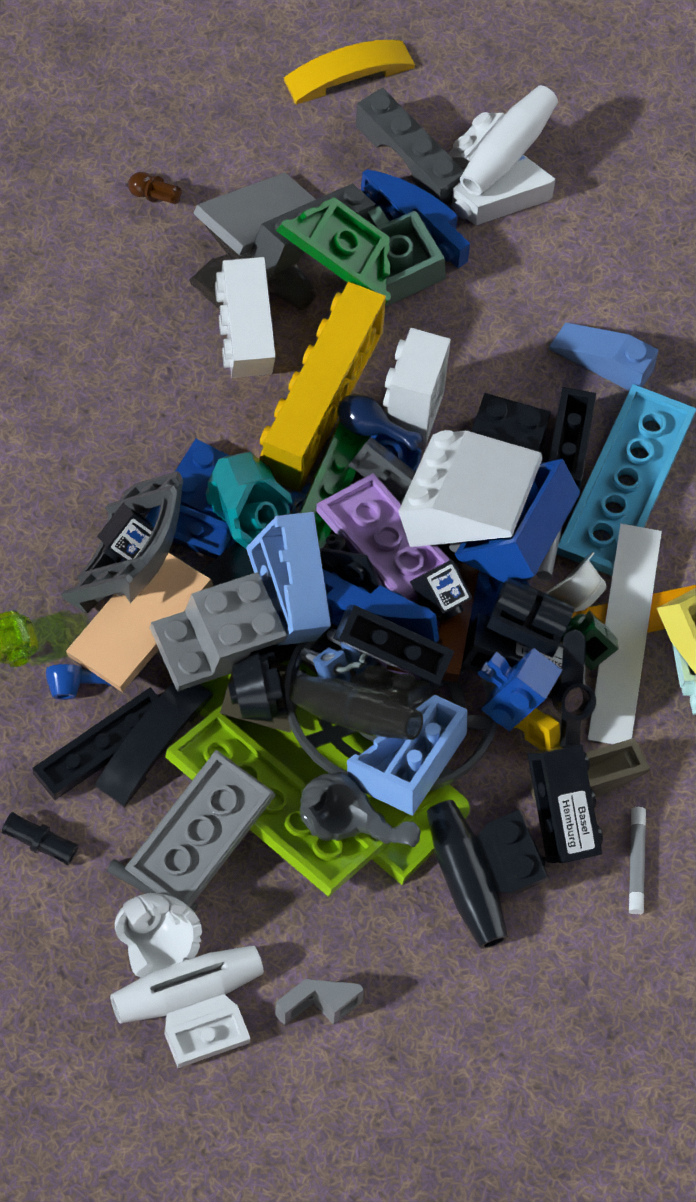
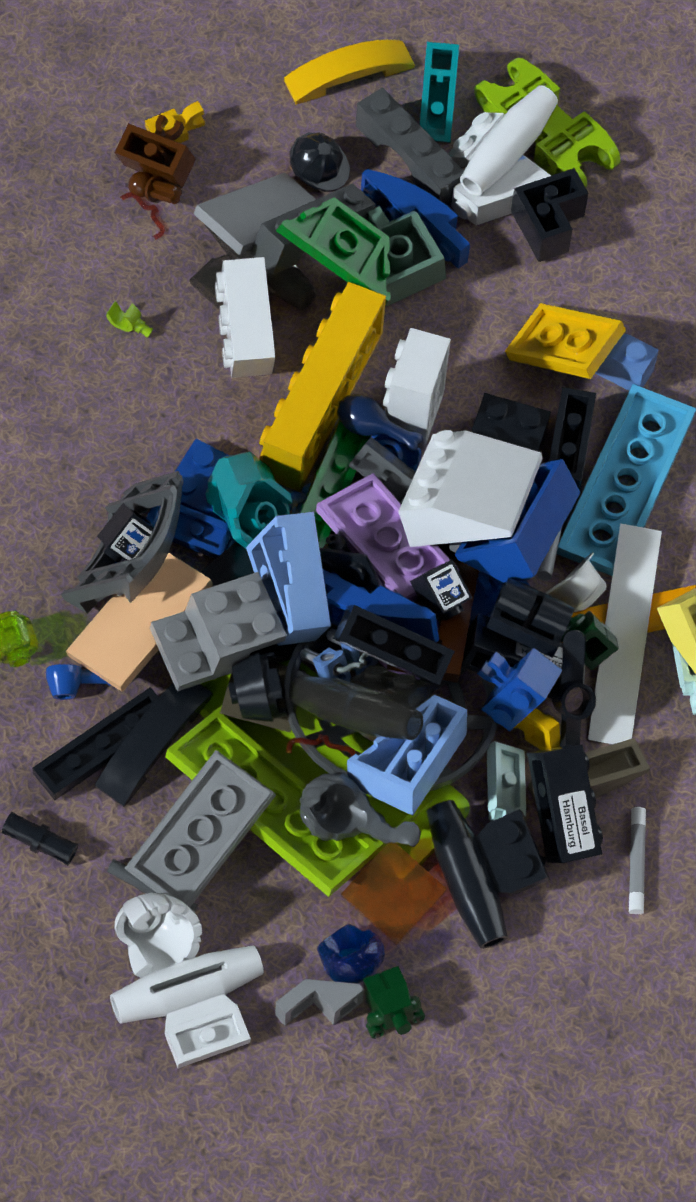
none -> lime piece [106,301,153,338]
none -> reddish brown brick [114,114,196,188]
none -> clear red piece [120,192,165,240]
none -> yellow plate [145,101,205,143]
none -> clear red piece [286,734,356,757]
none -> black piece [289,132,350,192]
none -> clear blue hair [317,924,385,984]
none -> clear orange plate [341,842,447,946]
none -> dark green piece [363,966,425,1039]
none -> teal slope [420,42,460,143]
none -> lime piece [474,58,620,188]
none -> light aqua hinge [487,741,526,821]
none -> yellow plate [505,303,626,379]
none -> black brick [511,168,589,262]

